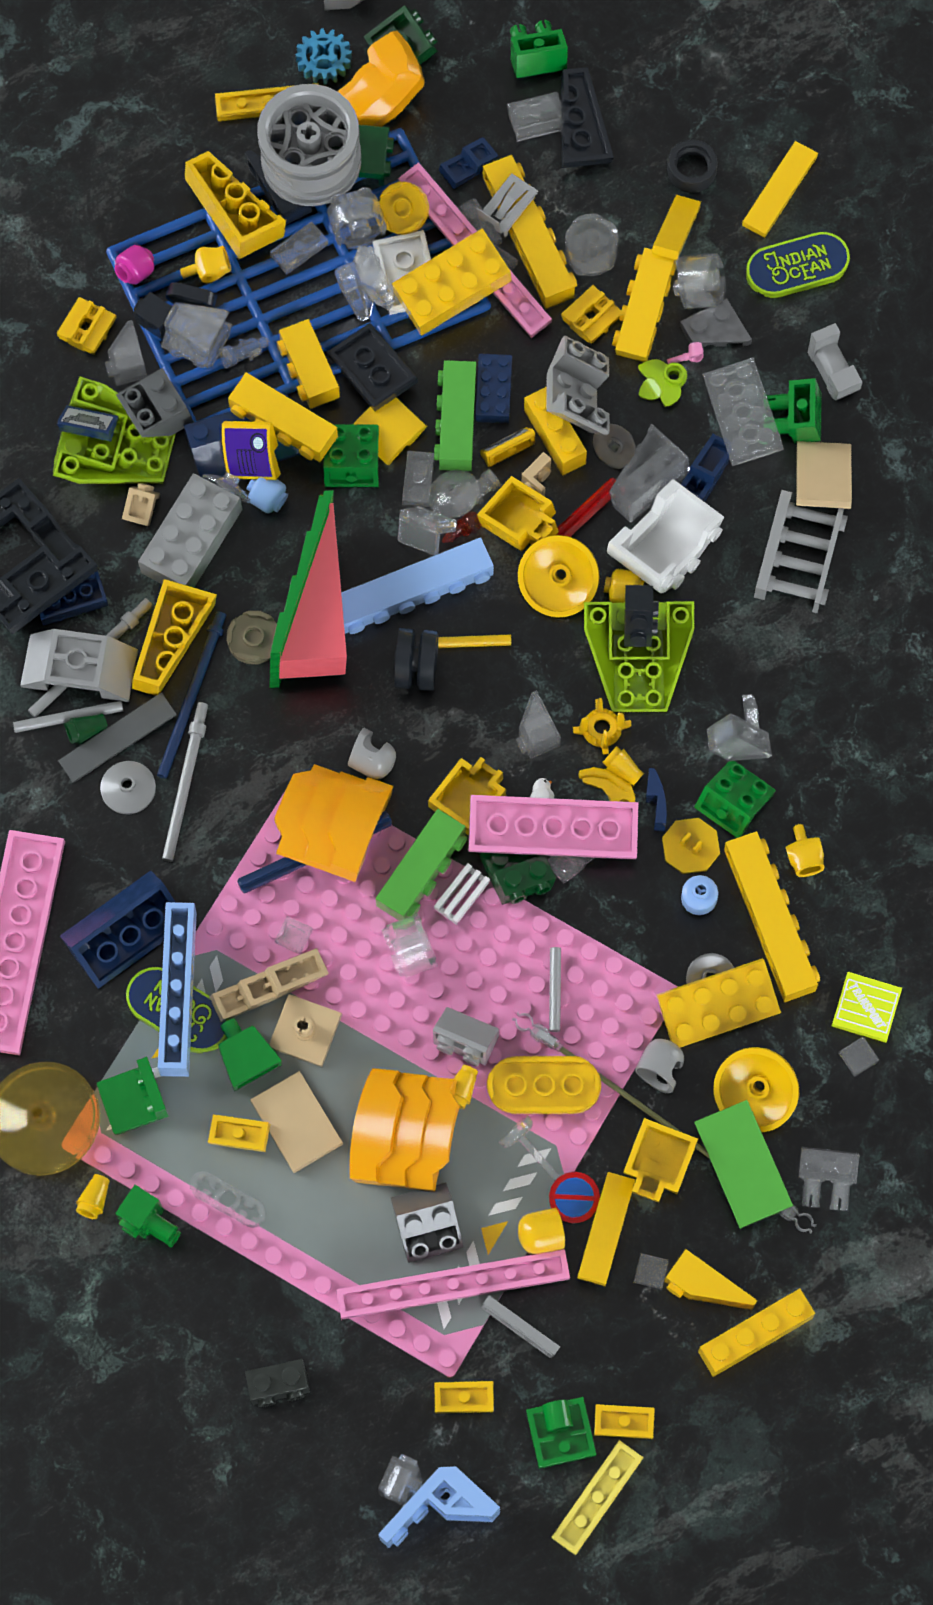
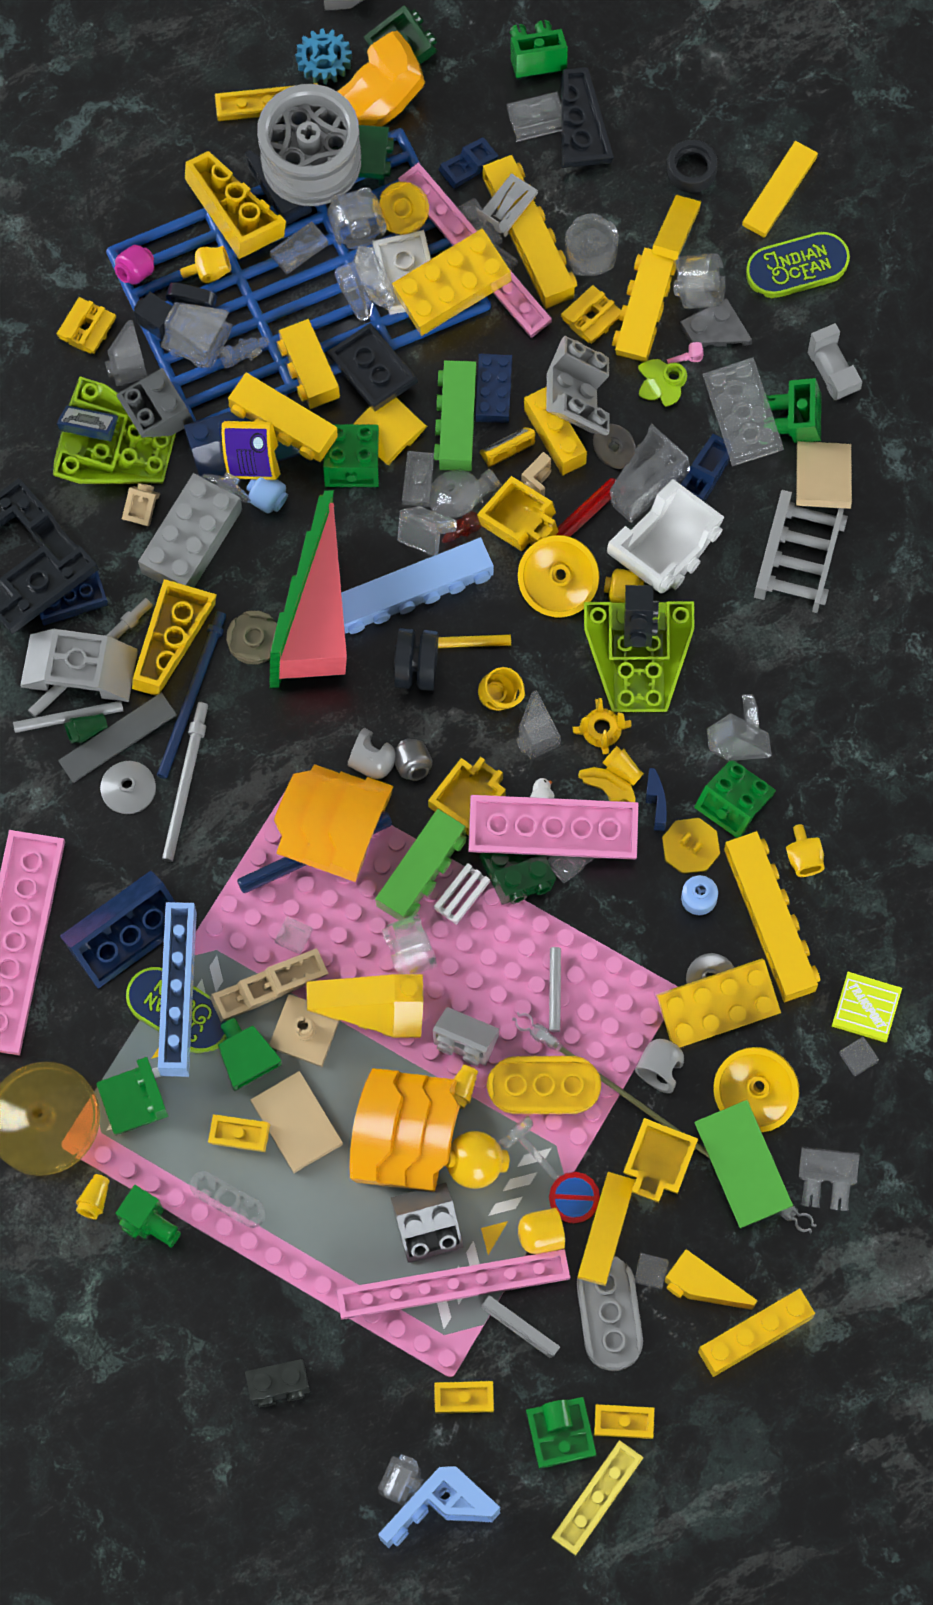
none -> yellow wedge [306,974,423,1038]
none -> flat silver head [395,739,432,781]
none -> yellow brick [445,1131,510,1189]
none -> yellow helmet [478,667,525,711]
none -> light grey tile [577,1256,643,1371]

